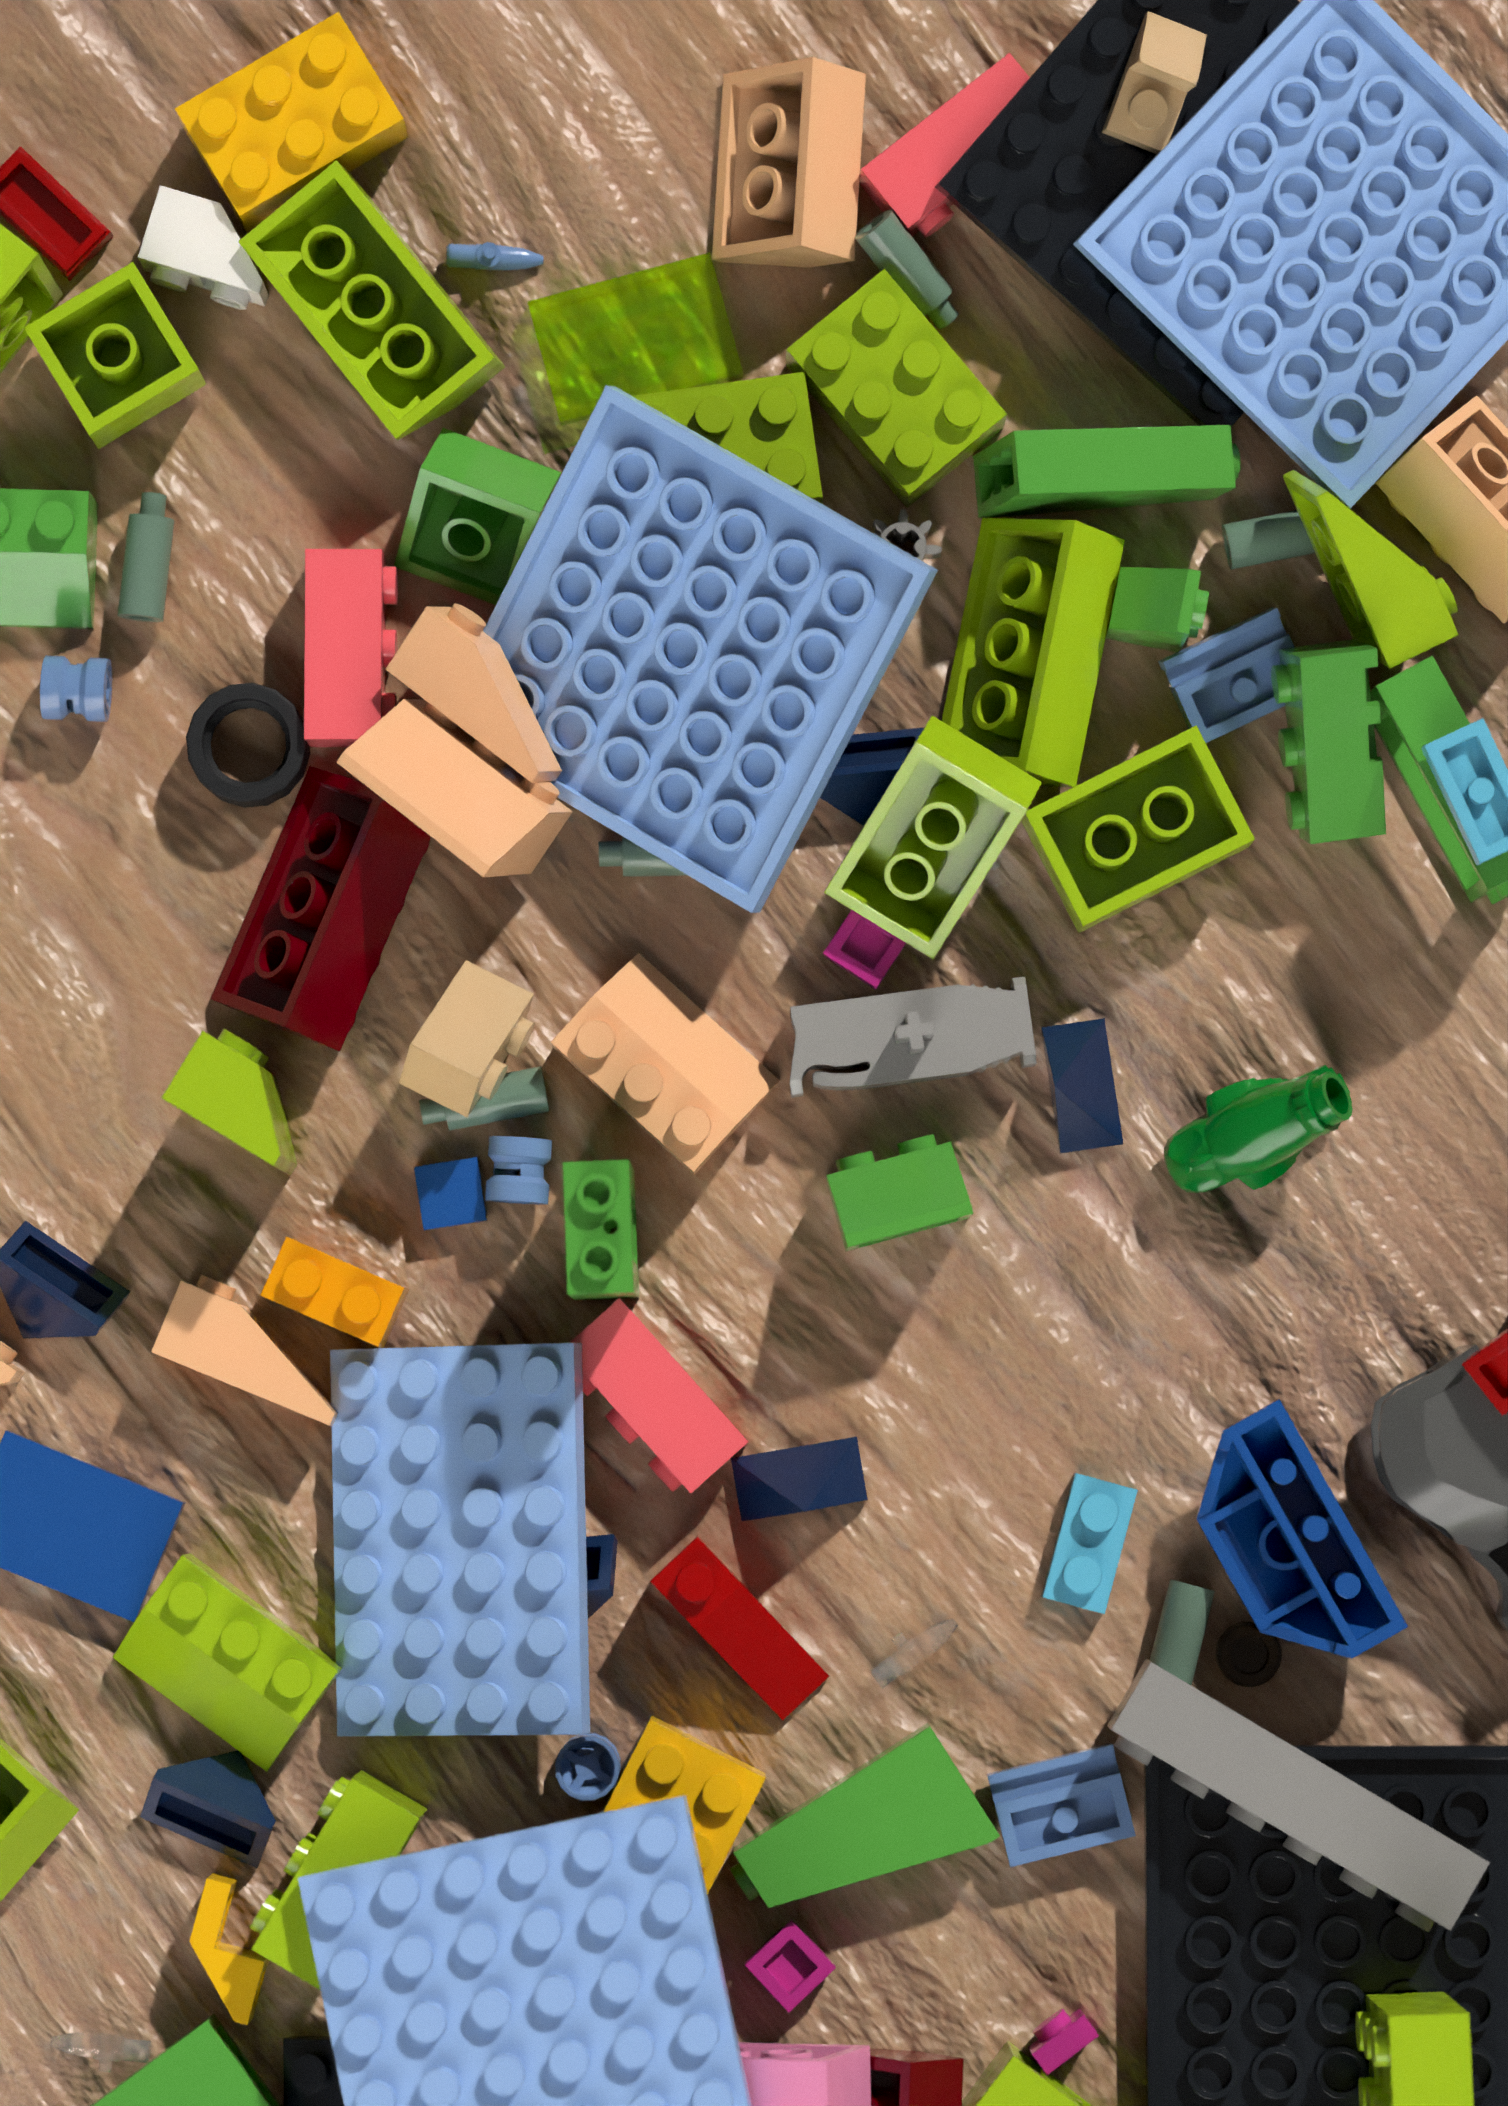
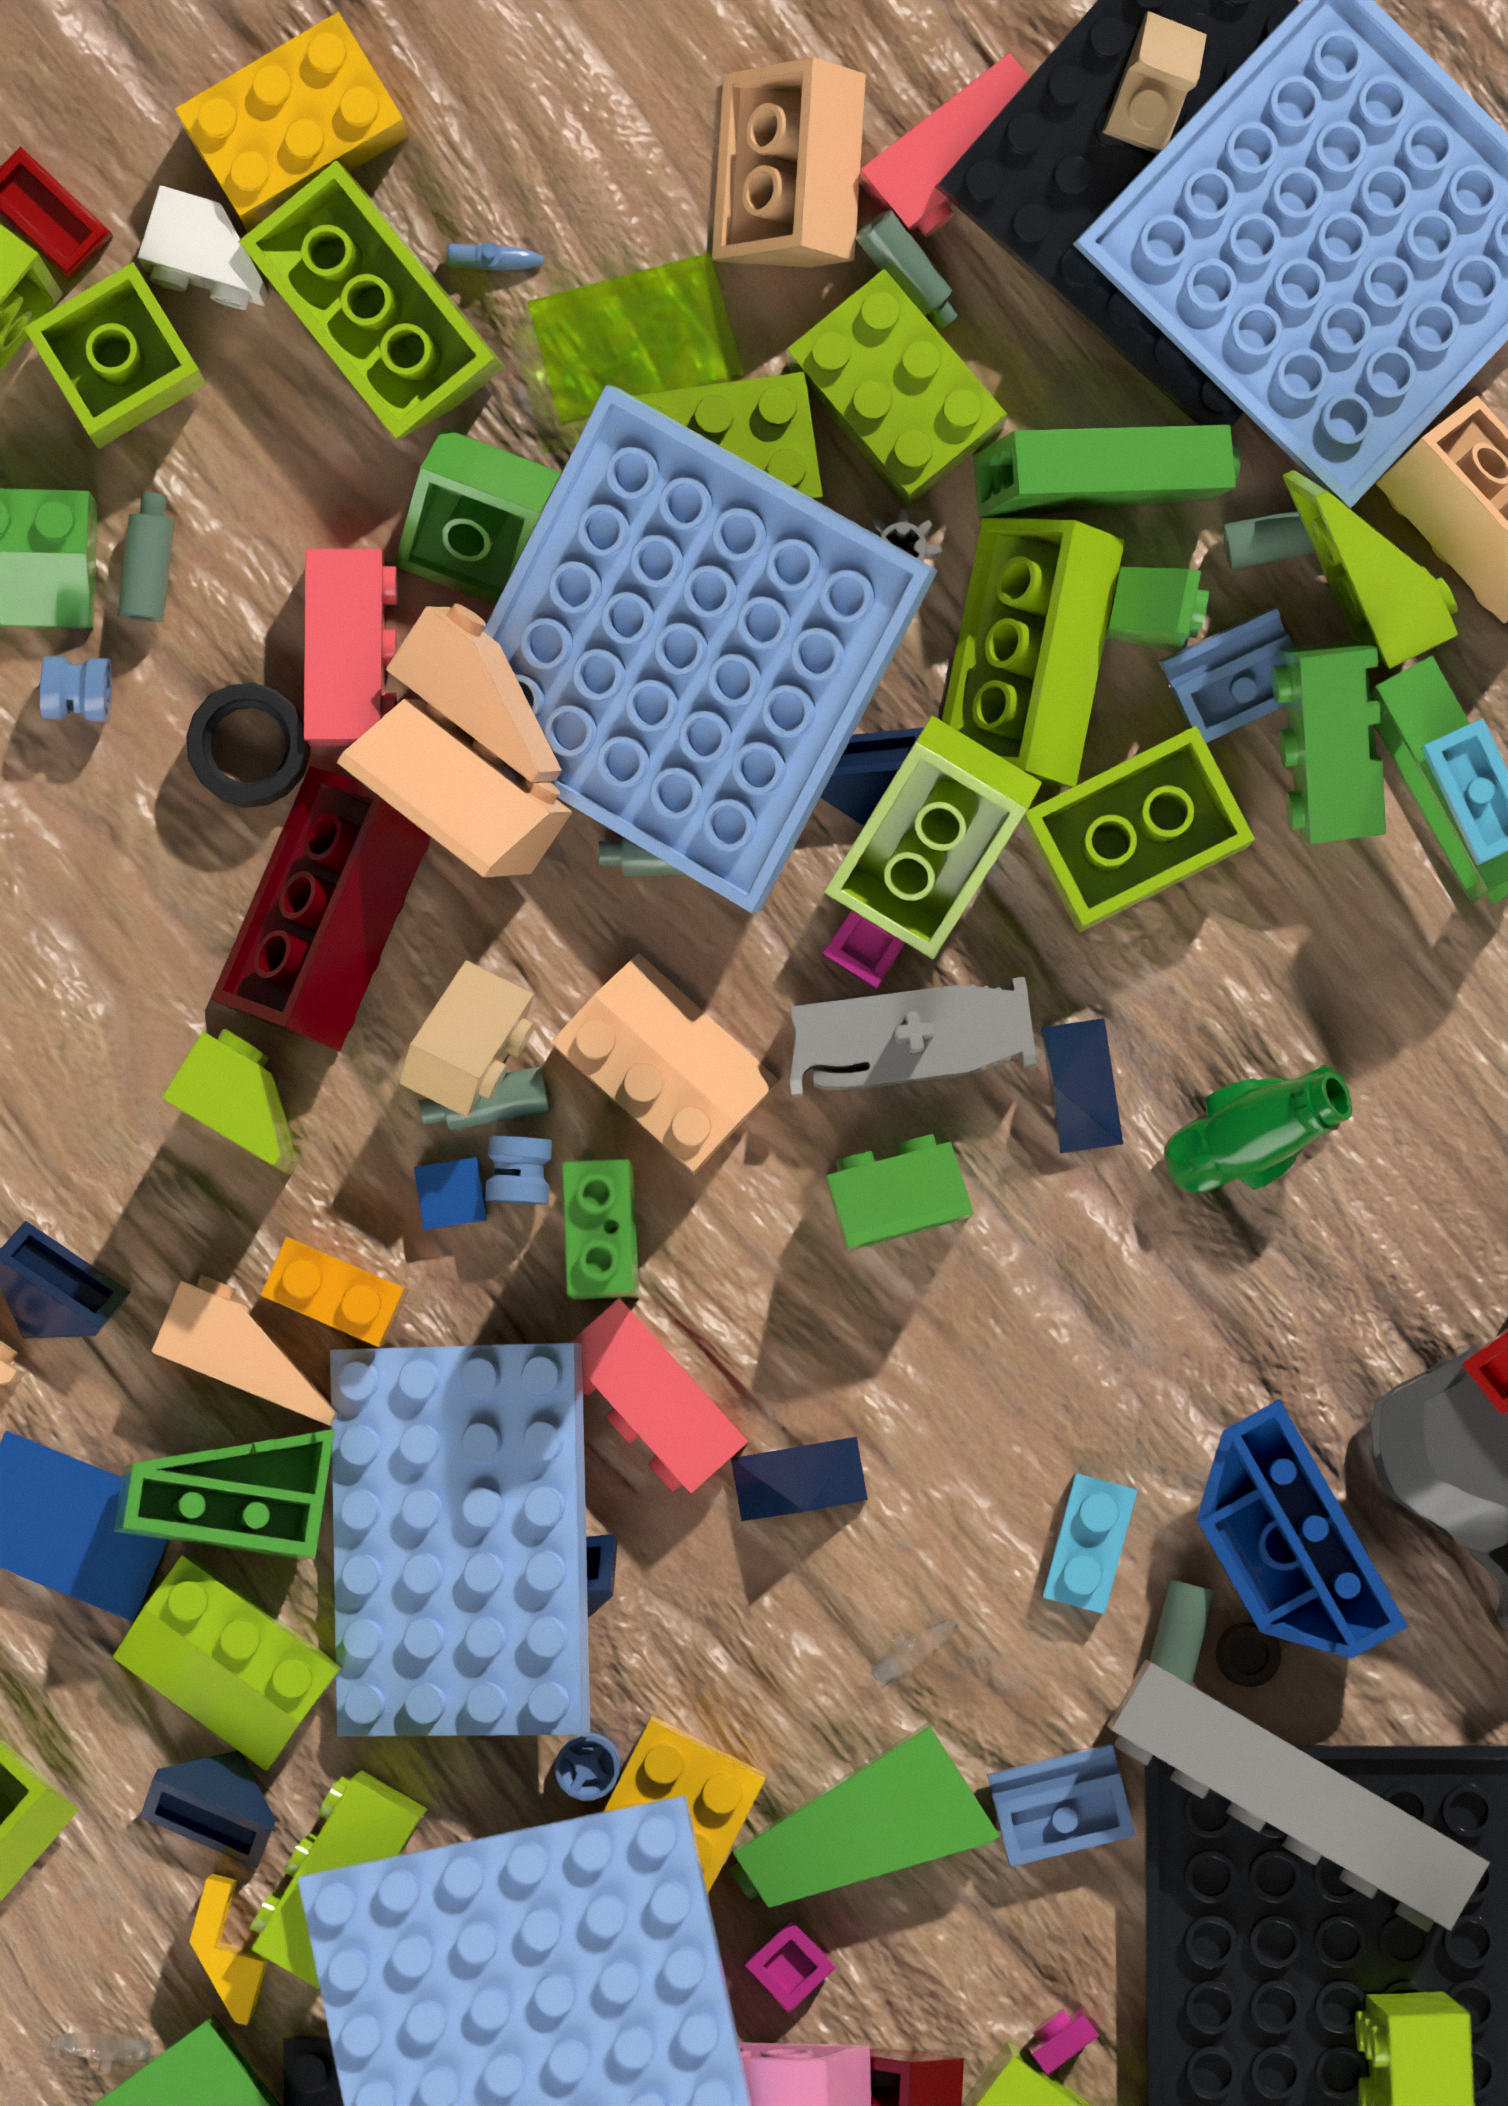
red slope [650,1536,829,1720] -> none
none -> bright green wedge [114,1429,335,1560]

